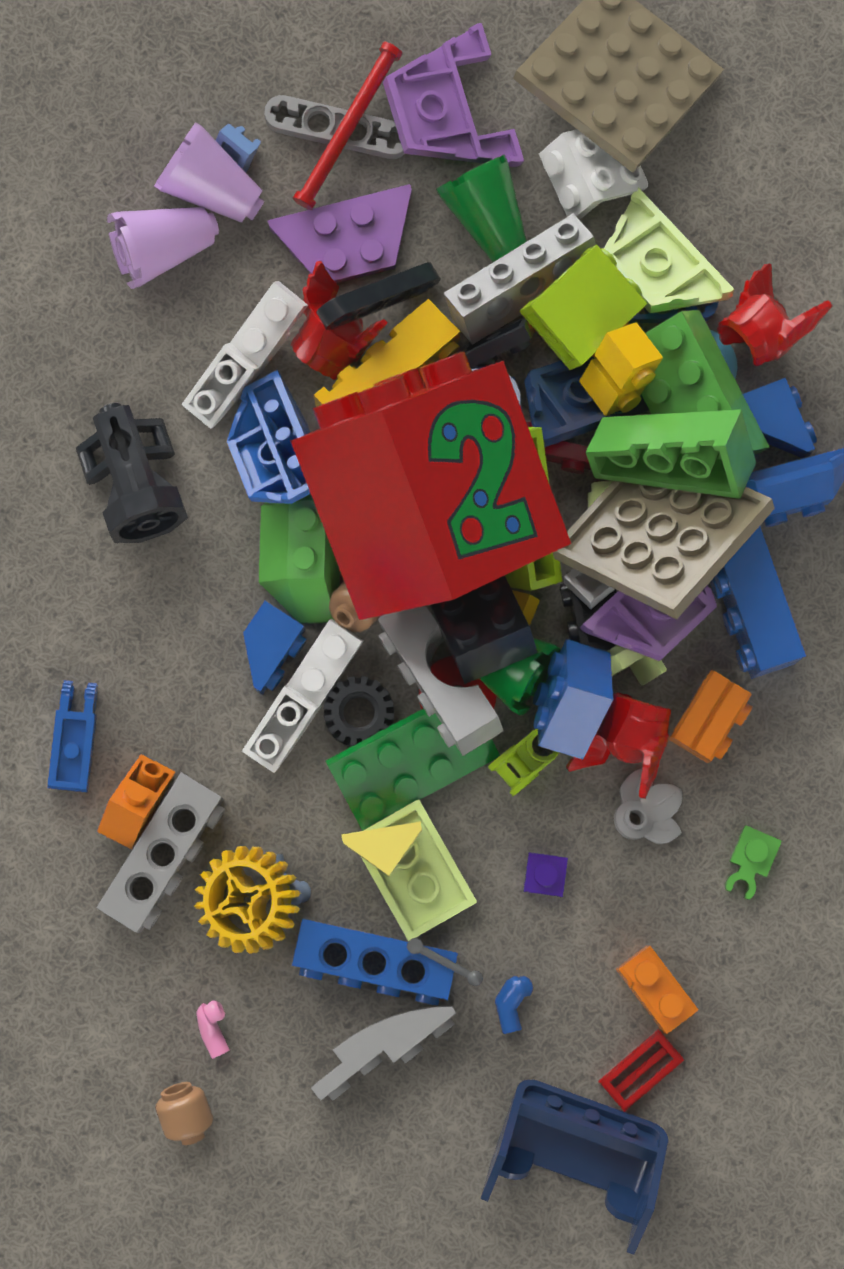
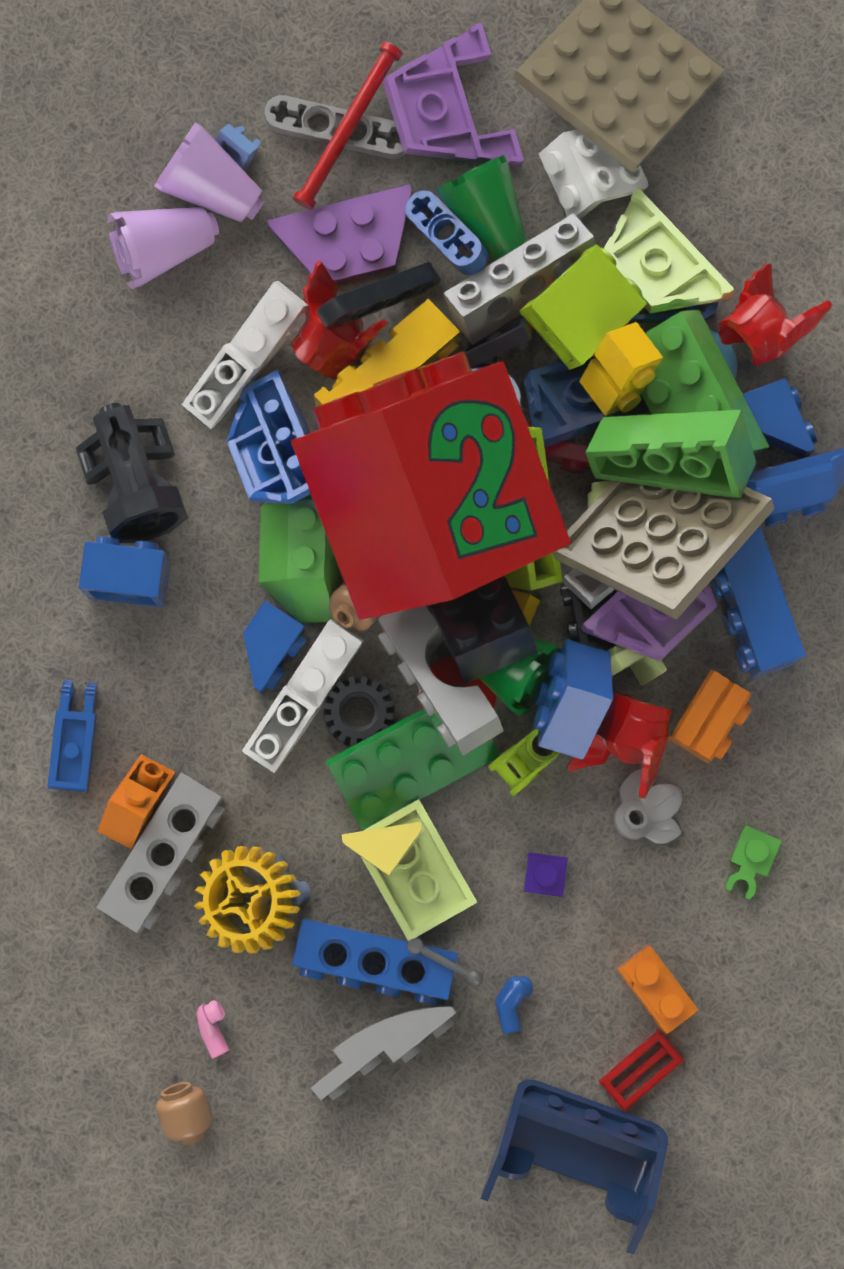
none -> blue brick [79,536,171,607]
none -> beam [405,190,488,275]

